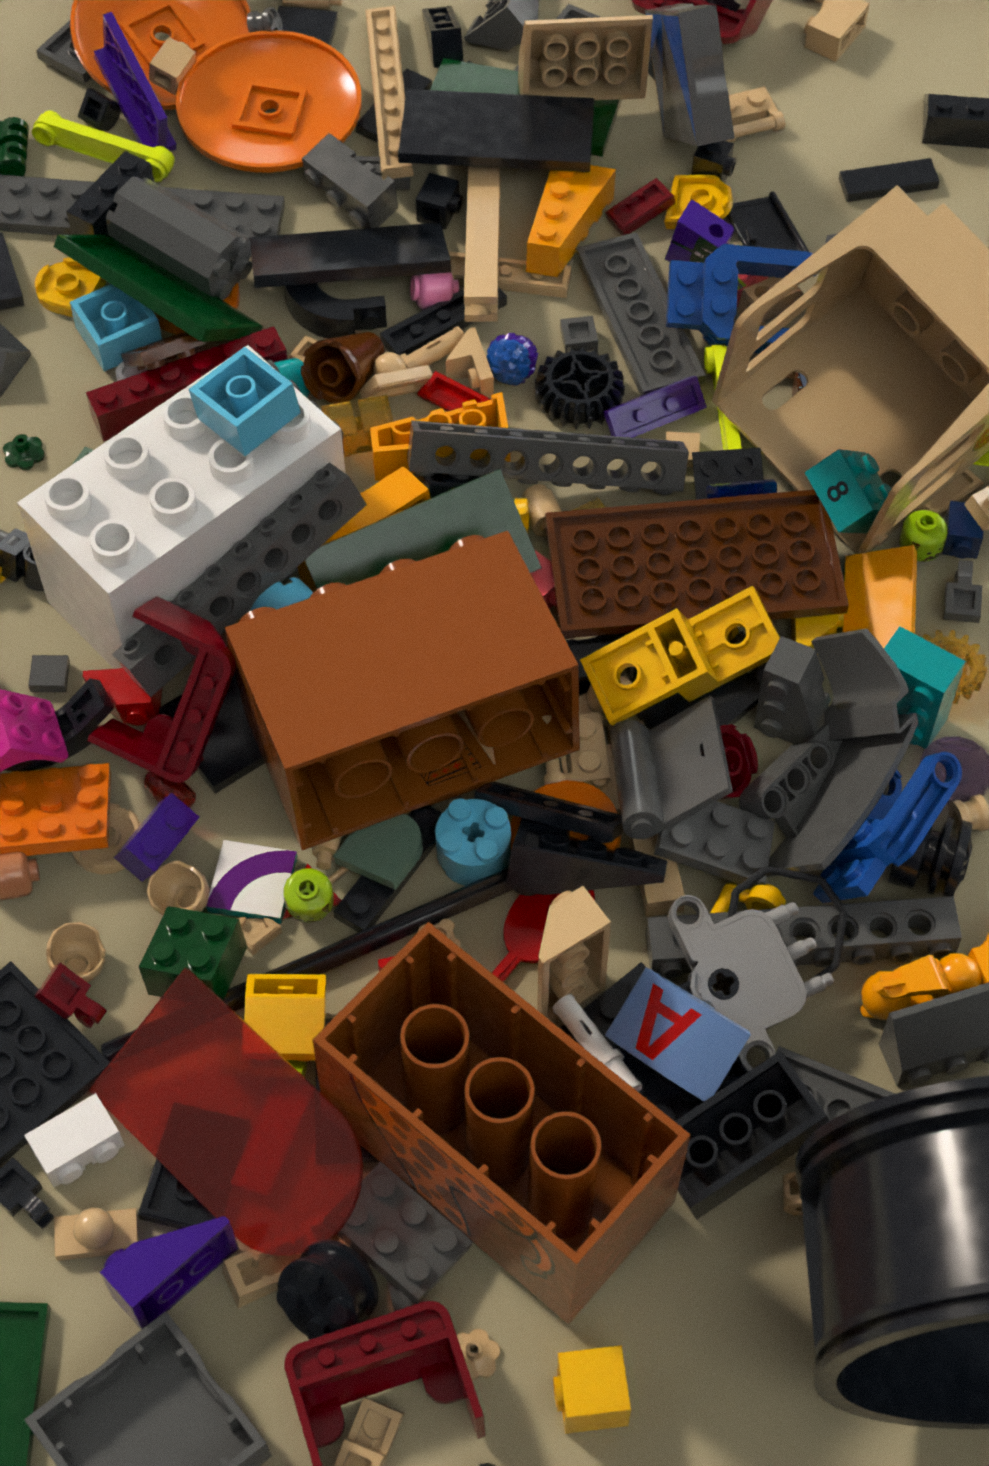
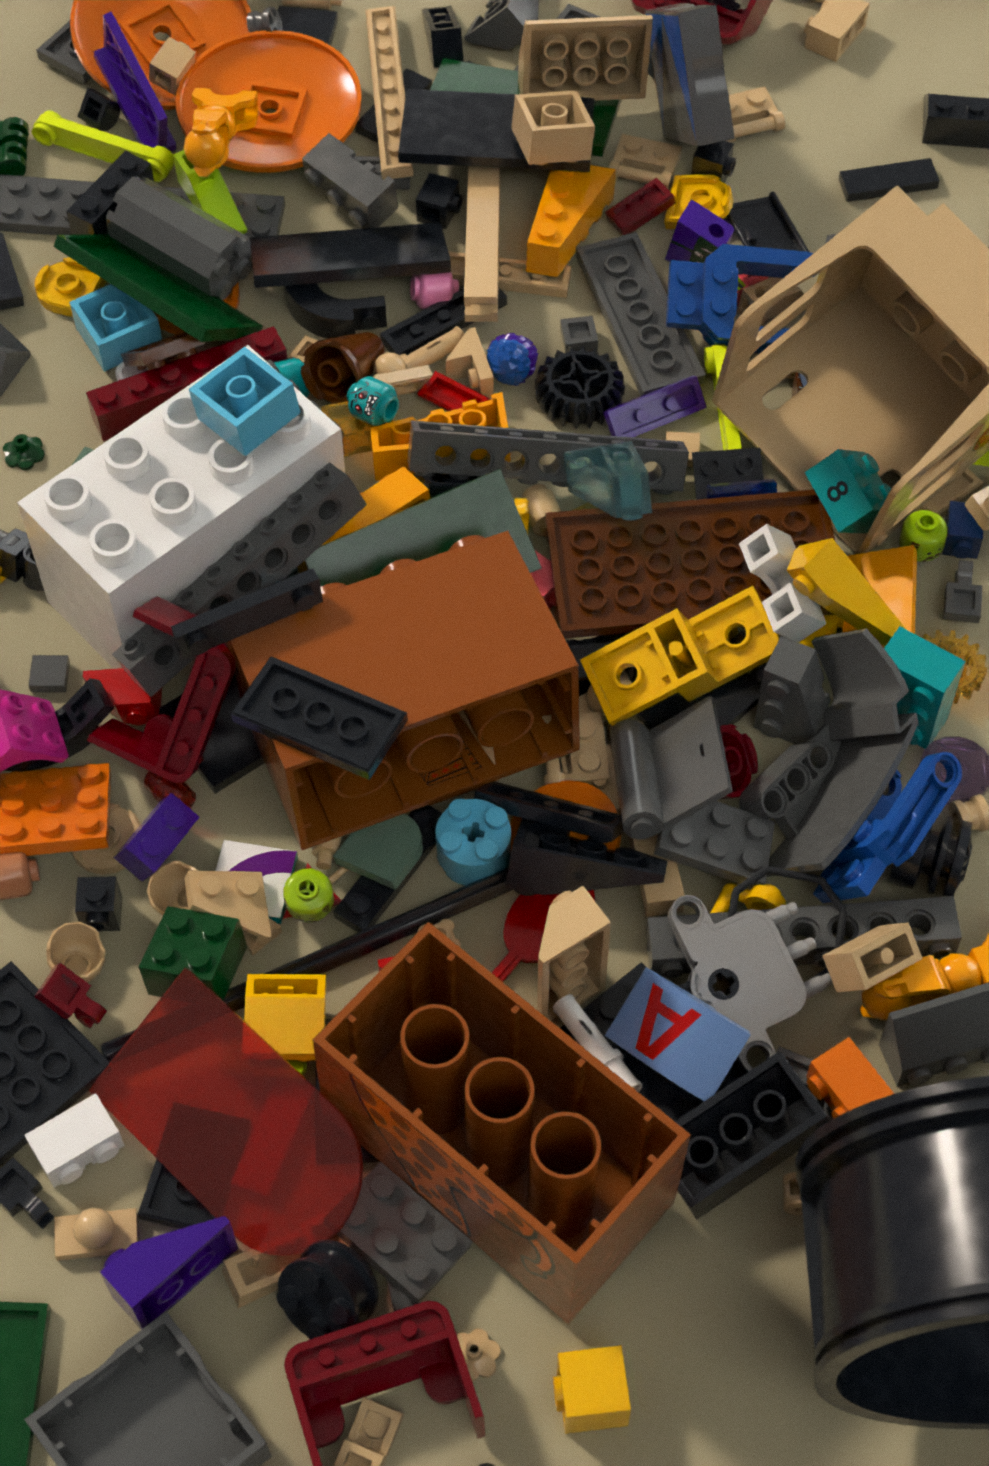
none -> black brick [75,876,122,932]
none -> black plate [171,568,323,660]
none -> lime slope [173,150,247,234]
none -> light orange piece [184,88,258,177]
none -> tan wing [184,871,272,944]
none -> black tile [231,656,408,780]
none -> teal head [347,376,399,426]
none -> tan brick [511,90,595,165]
none -> clear light blue wedge [563,441,652,520]
none -> tan plate [609,134,682,190]
none -> white arch [739,524,827,643]
none -> yellow wedge [787,538,907,646]
none -> orange brick [806,1037,894,1119]
none -> tan brick [822,922,923,992]

